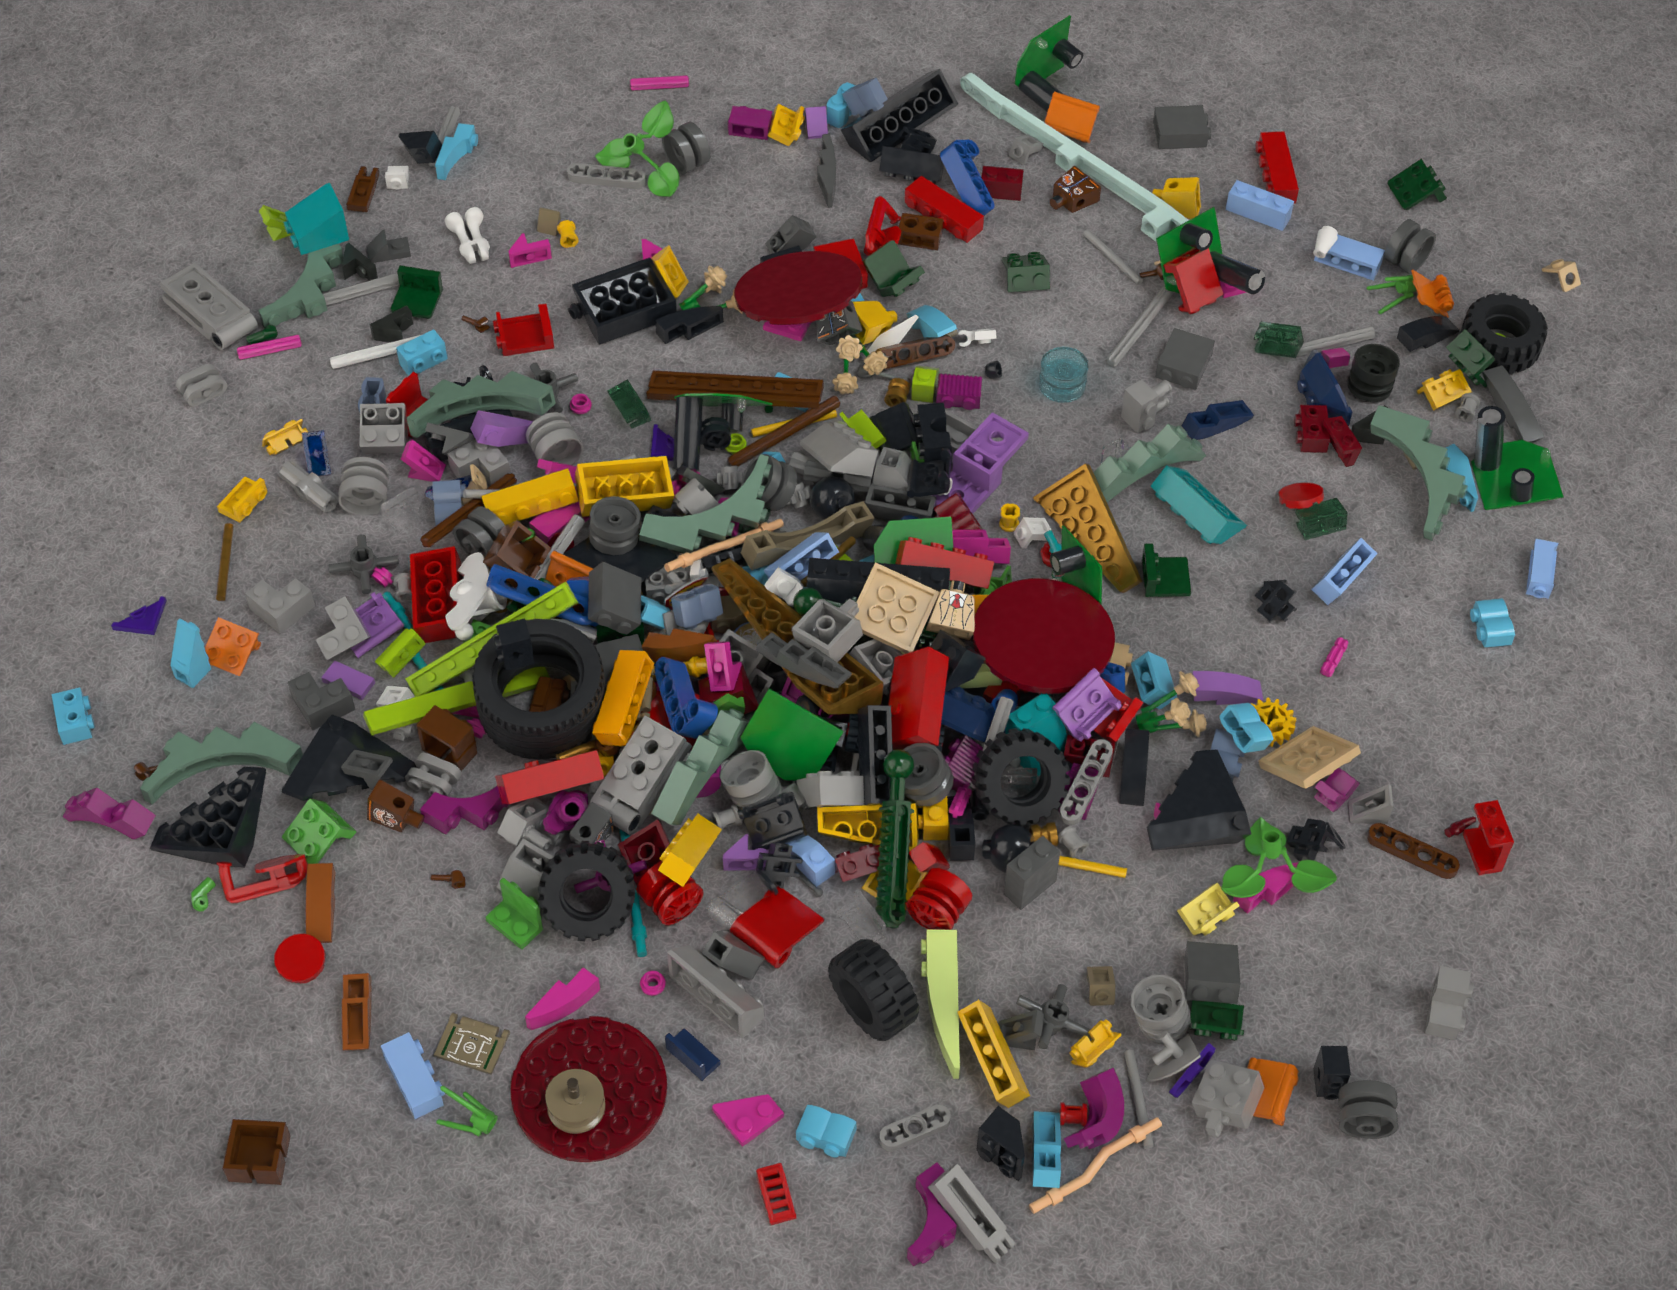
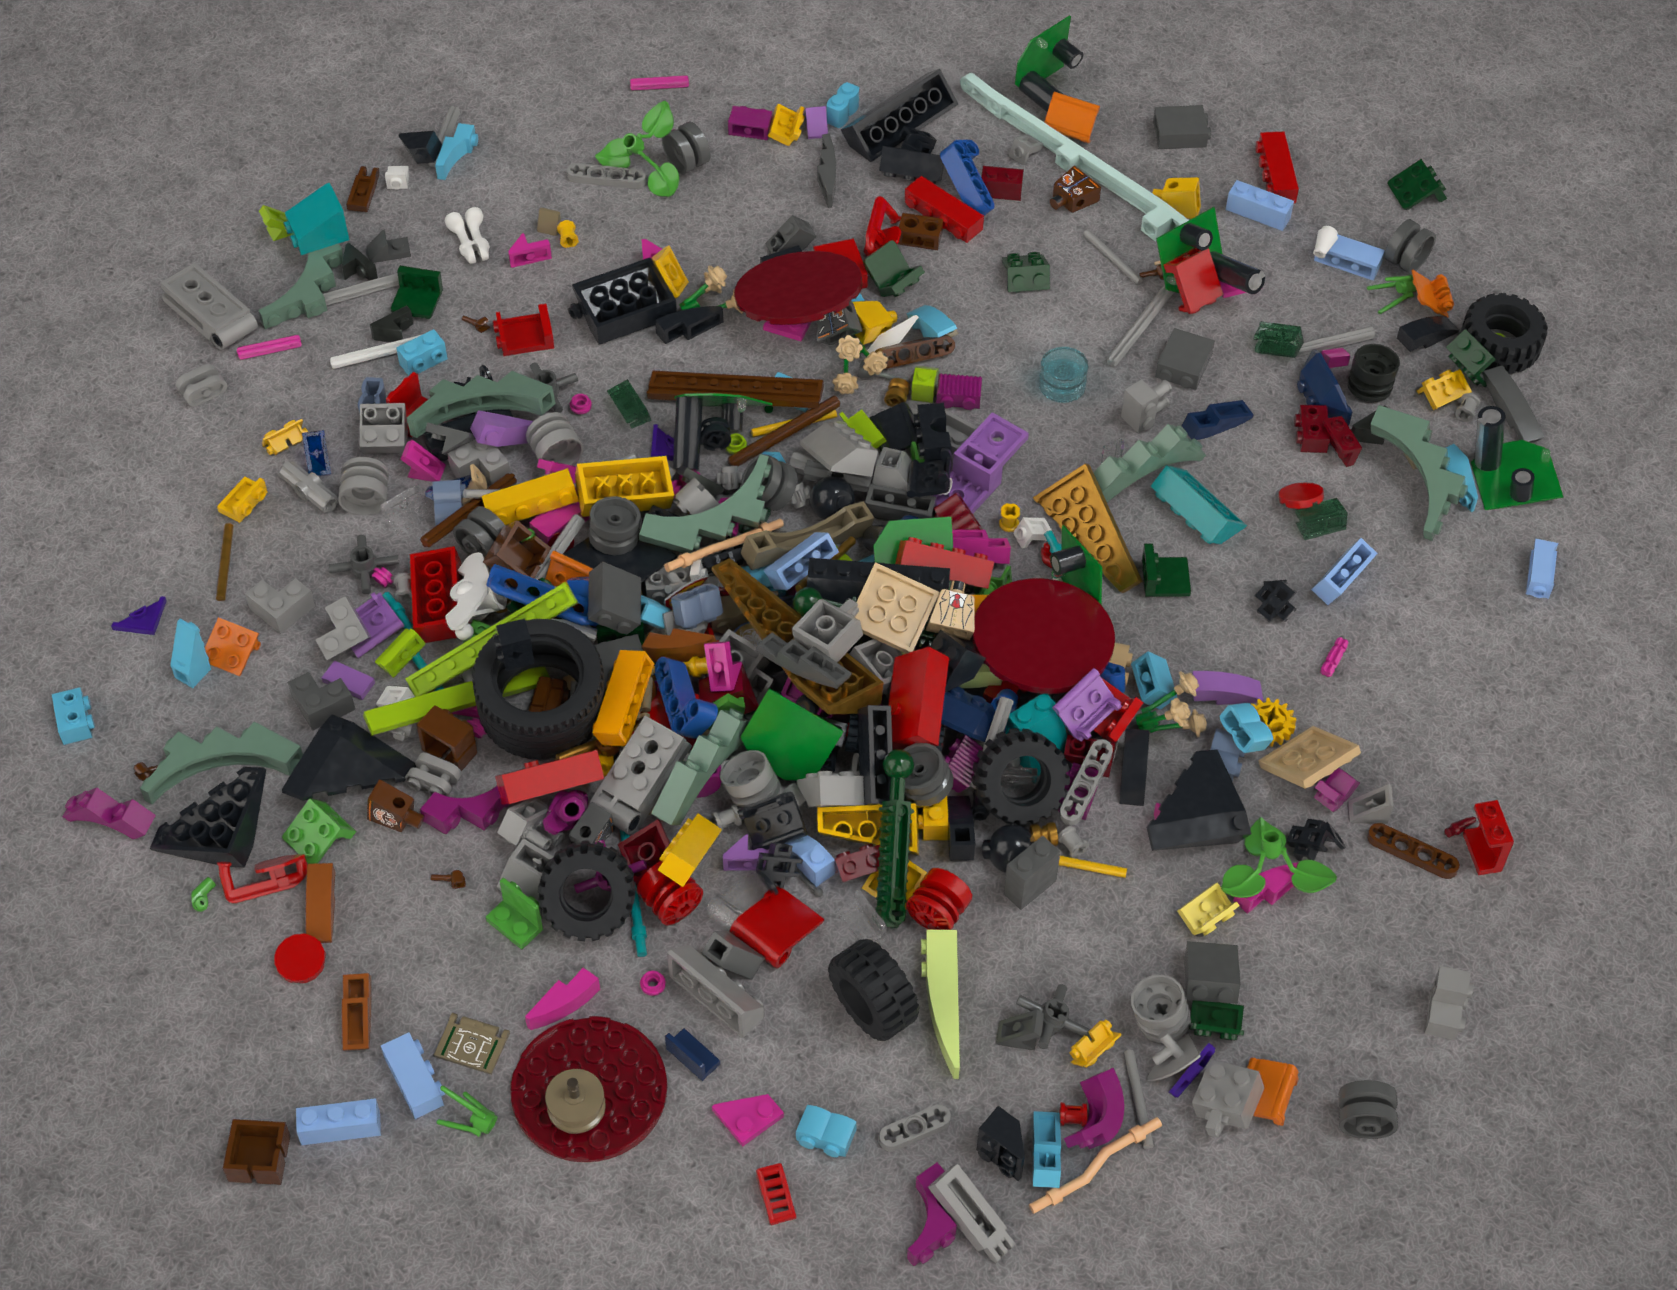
dark green arm [246,325,278,345] -> none
dark grey slope [341,749,393,790] -> none
white bracket [764,567,805,607] -> none
sand blue brick [842,78,888,117] -> none
red slope [909,842,950,872] -> none
dark pink axle [949,784,972,818] -> none
yellow brick [957,999,1030,1108] -> none
white plate [958,328,996,347] -> none
black hinge [985,361,1002,379] -> none
dark tan bracket [1087,966,1116,1006] -> none
black brick [1313,1046,1351,1100] -> none
medium azure brick [1470,598,1515,647] -> none
tan bracket [1542,259,1581,292] -> none
none -> light blue brick [296,1099,381,1145]

